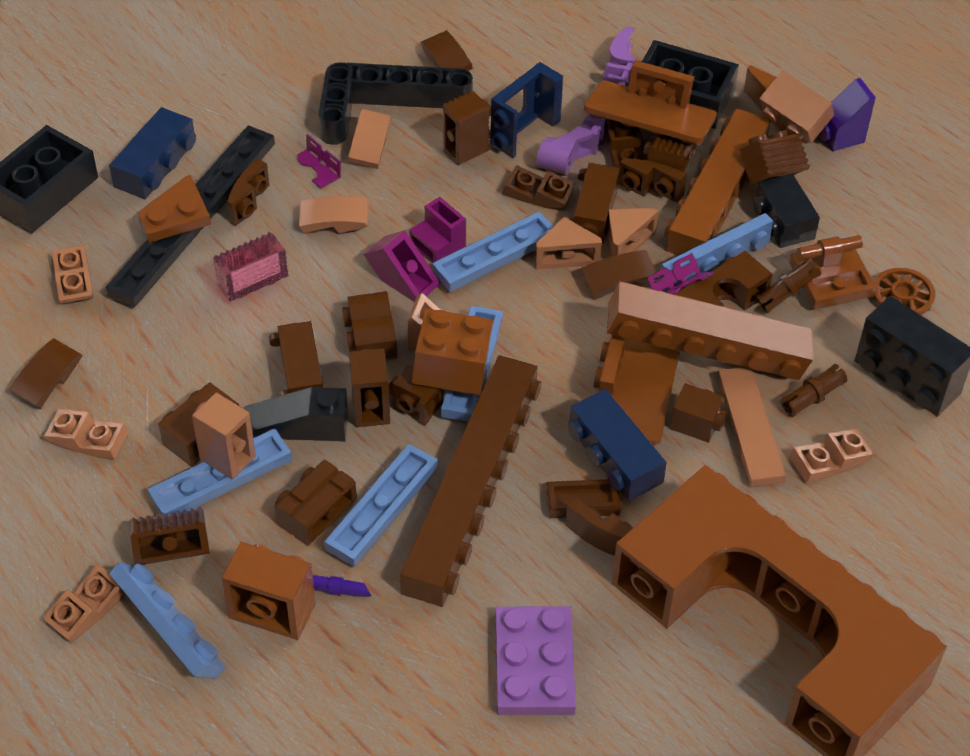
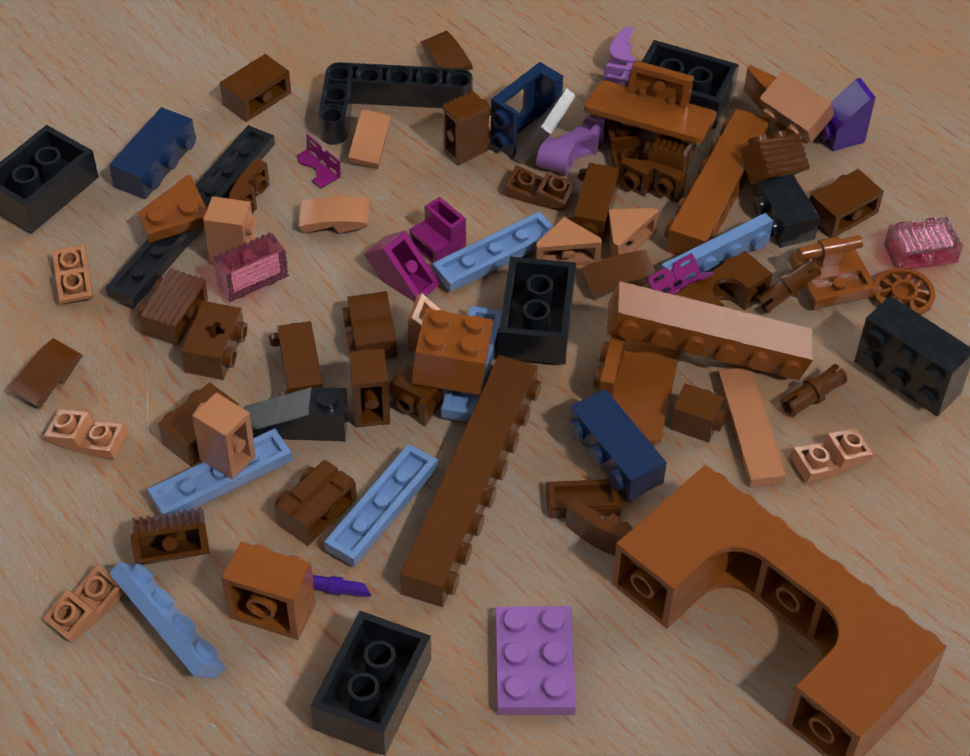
none -> reddish brown brick [137,268,208,345]
none -> reddish brown brick [181,301,248,380]
none -> nougat brick [203,196,259,270]
none -> reddish brown brick [220,54,291,122]
none -> black brick [310,610,431,755]
none -> black brick [498,256,576,365]
none -> flat silver tile [513,88,575,164]
none -> reddish brown brick [809,169,884,238]
none -> clear pink brick [884,216,964,269]

